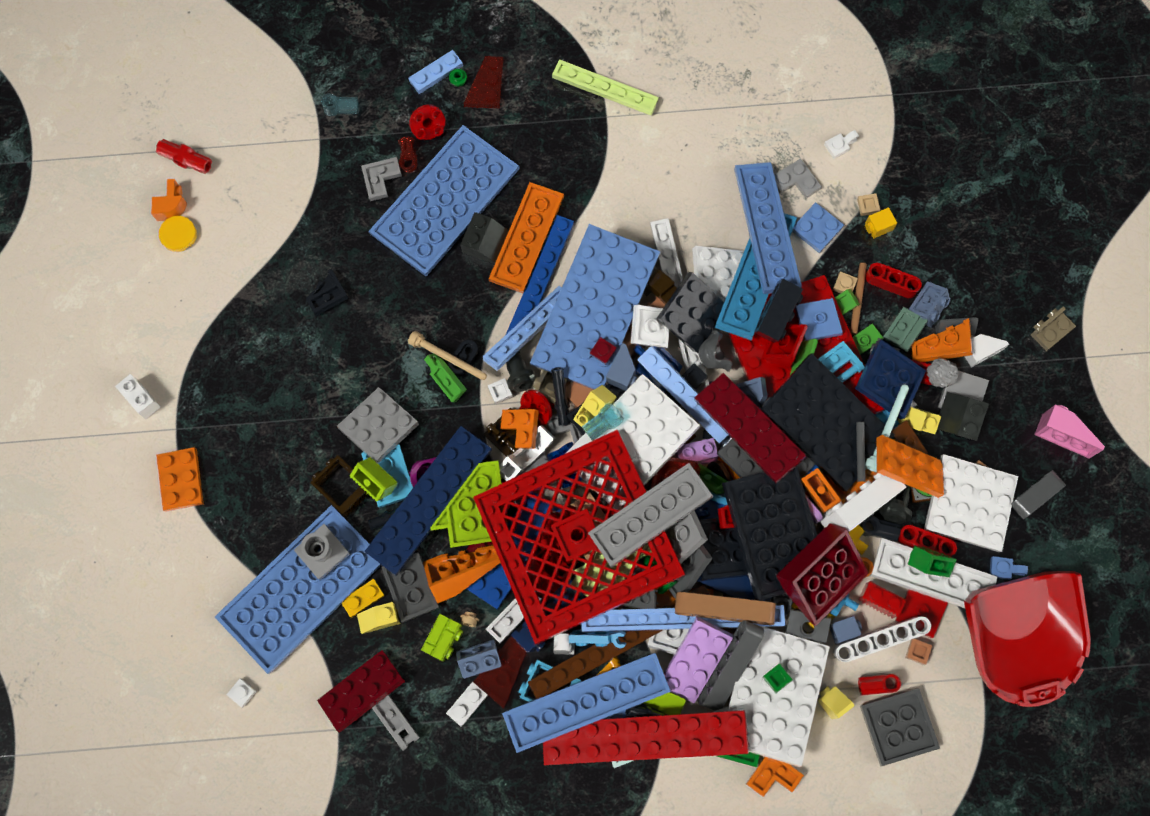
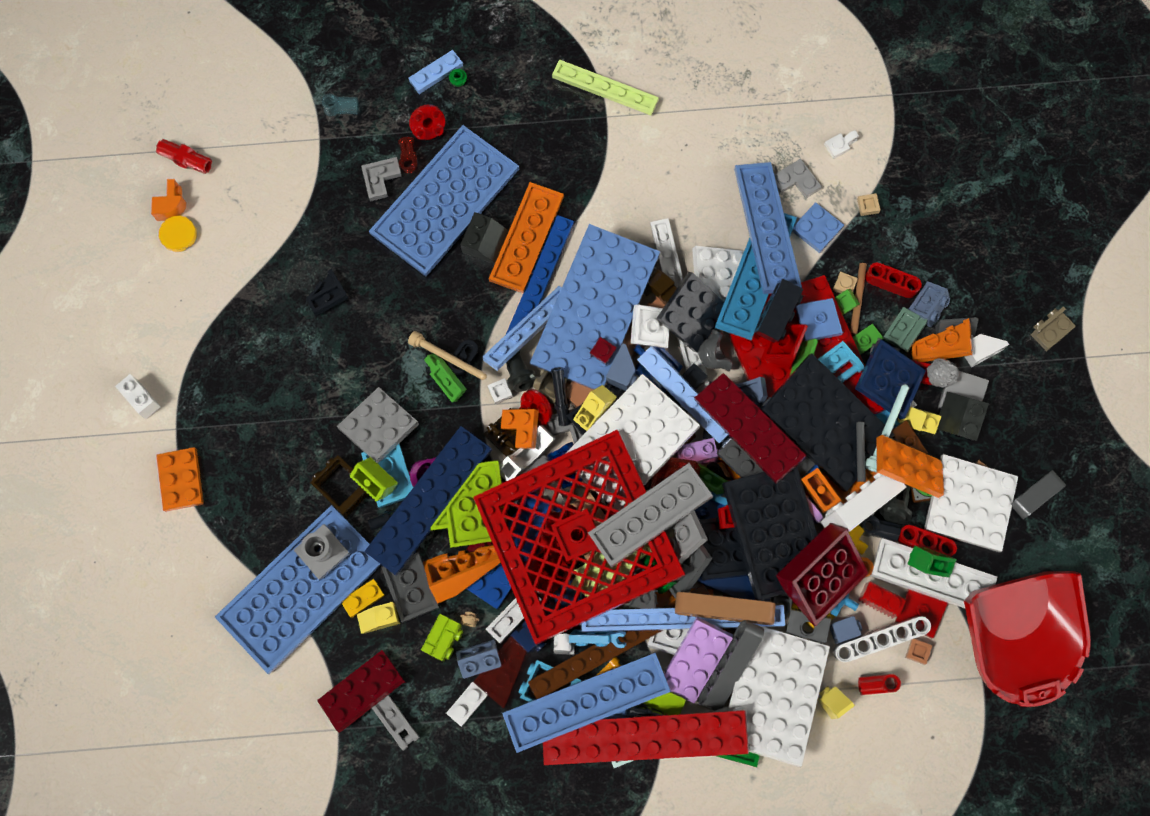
white plate [226,679,257,708] -> none
clear red wing [463,56,504,109] -> none
clear light blue piece [582,403,624,441] -> none
orange plate [746,757,804,797] -> none
green plate [762,664,793,694] -> none
dark grey plate [860,688,940,766] -> none
yellow brick [865,208,897,239] -> none
medium blue plate [990,556,1028,580] -> none
bright pink slope [1034,405,1105,458] -> none

